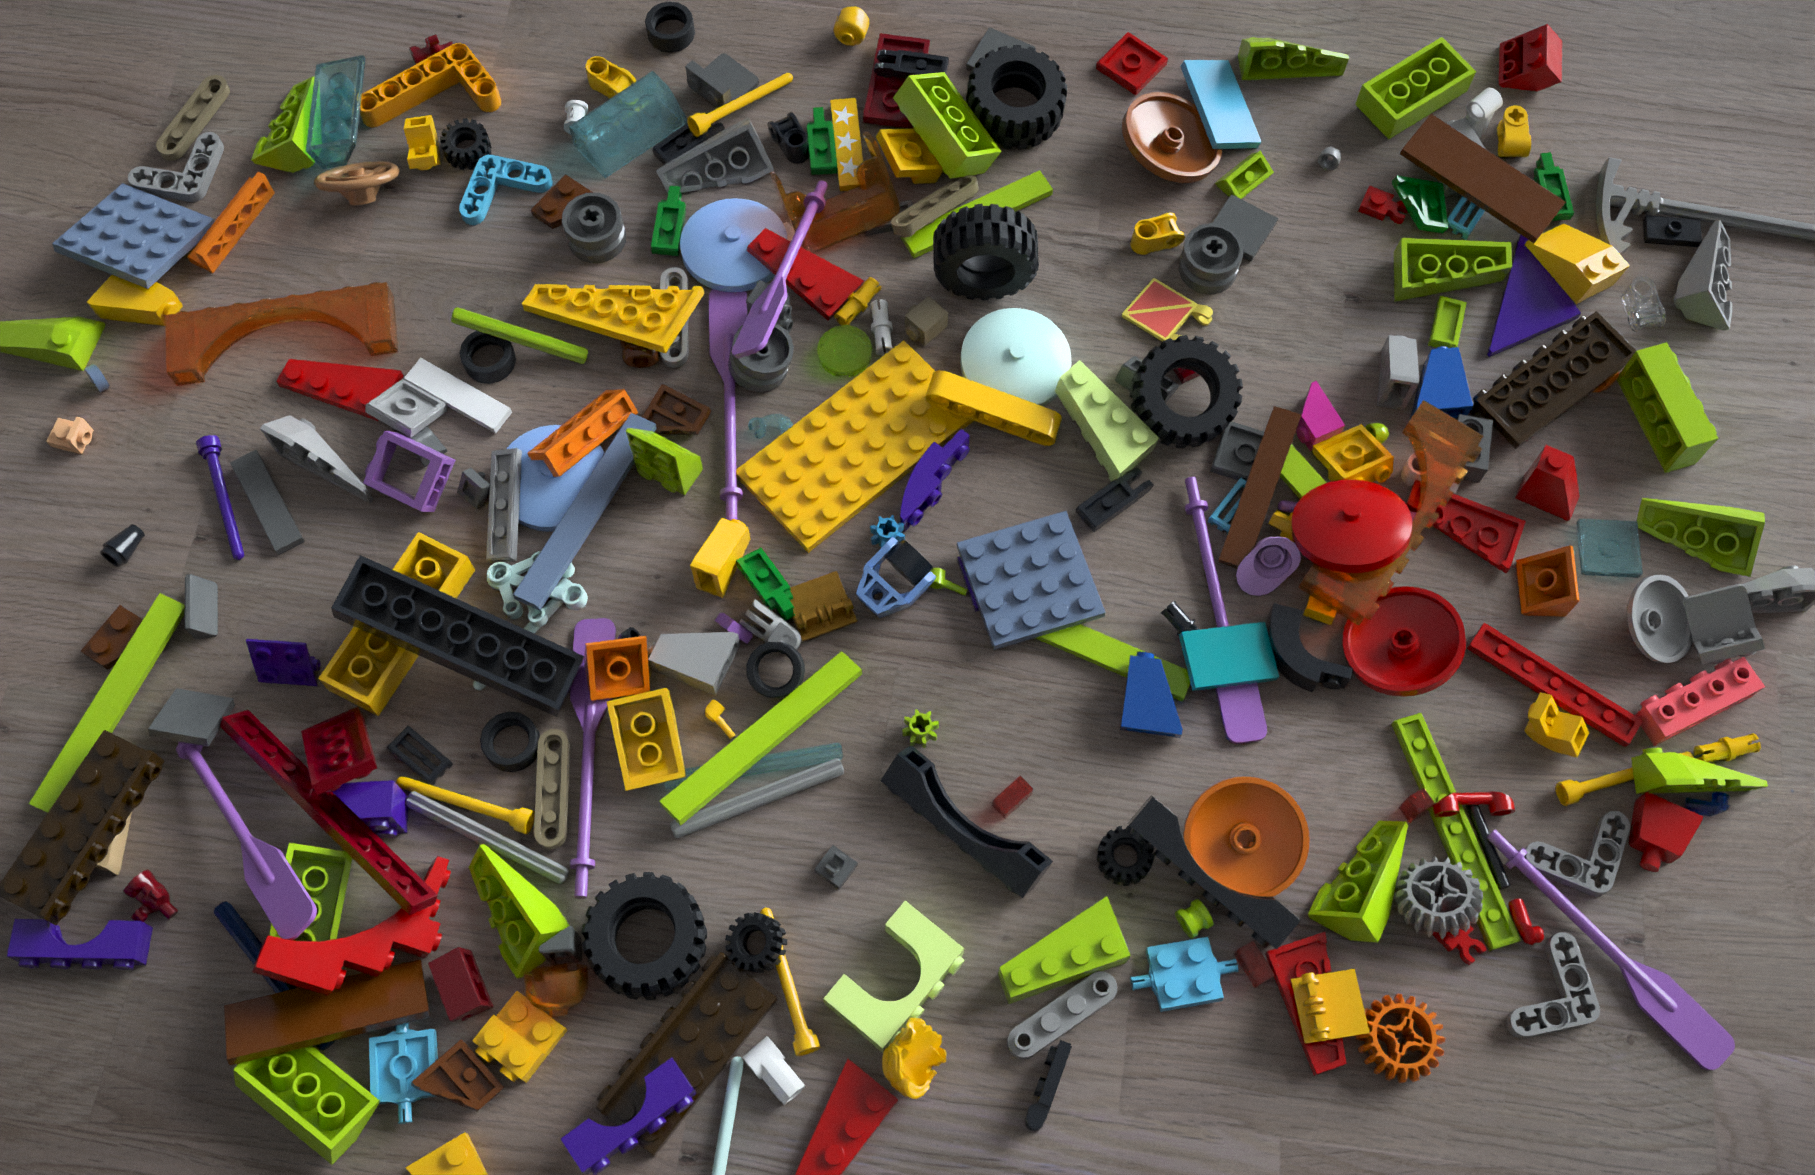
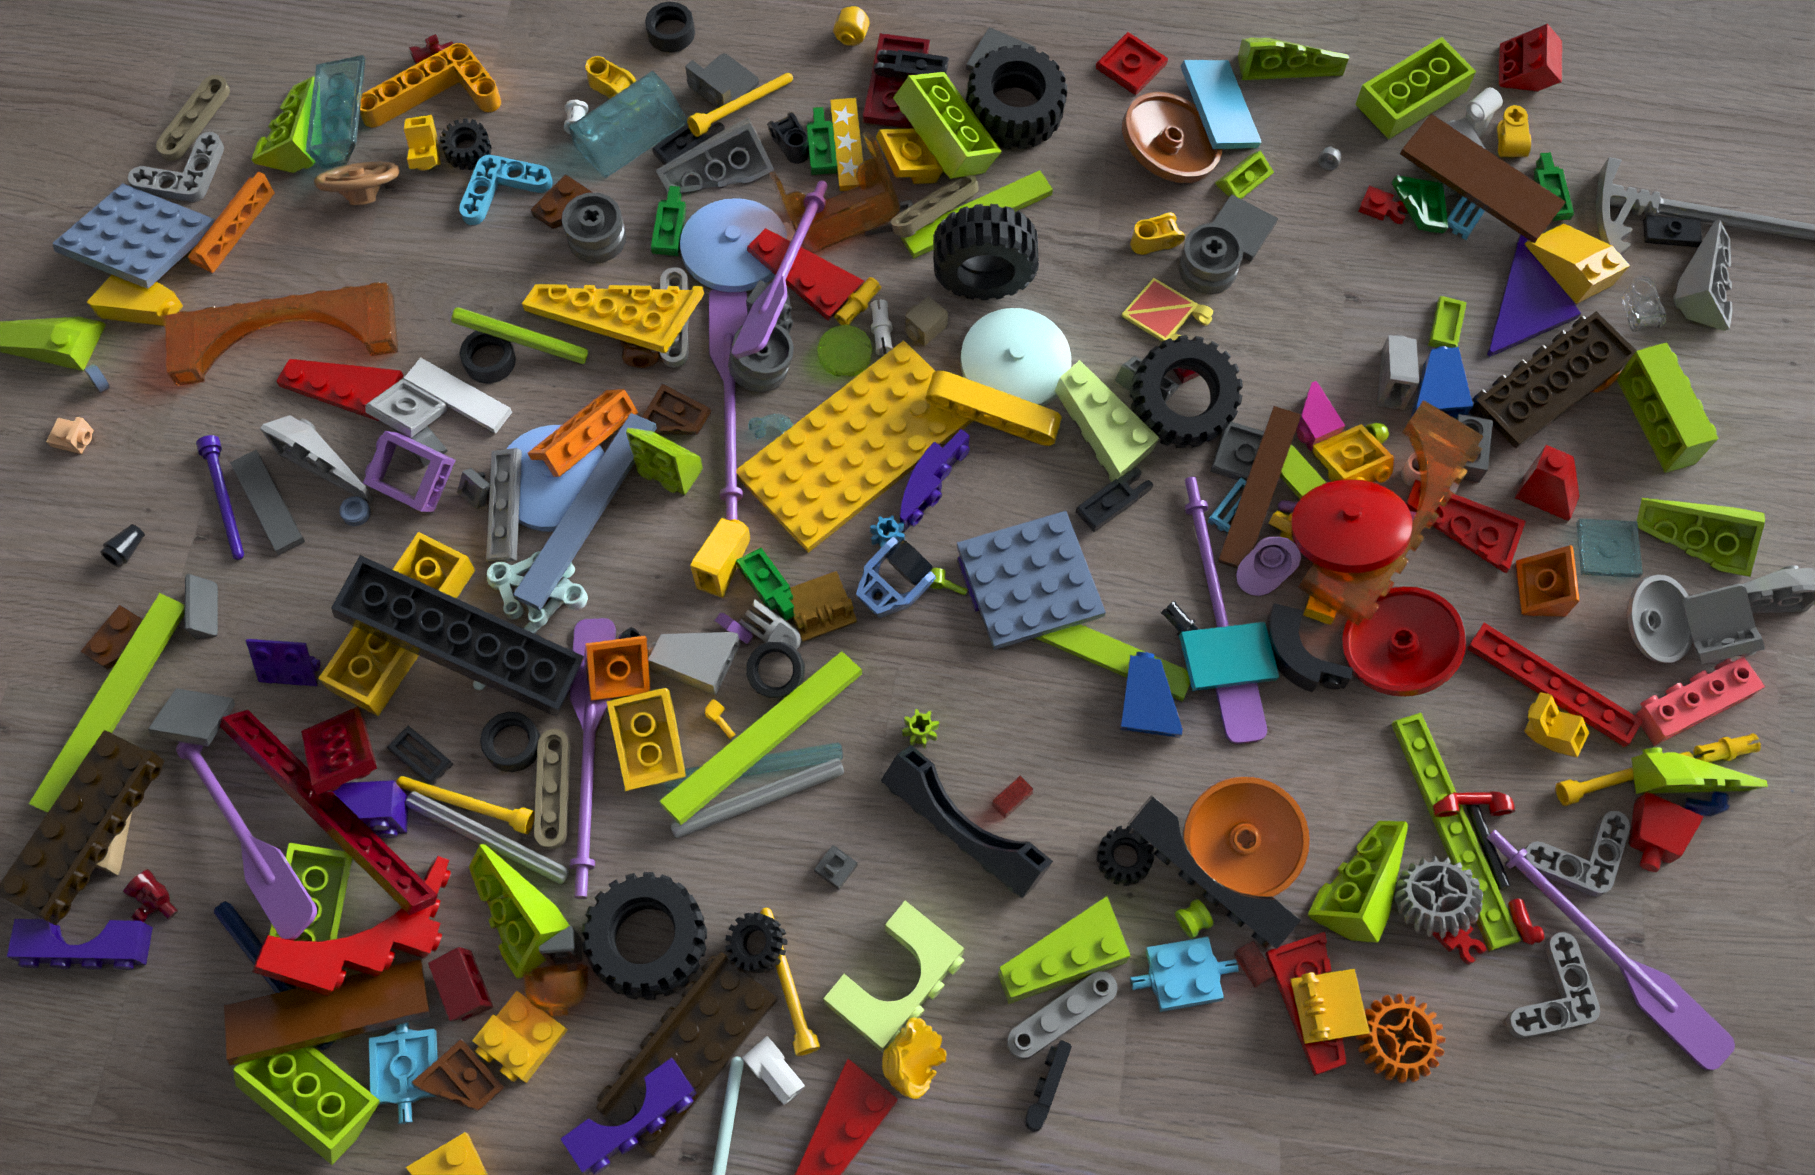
lime wedge [1394,238,1512,302] -> none
clear red piece [1399,788,1435,823] -> none
none -> sand blue tile [339,496,371,526]

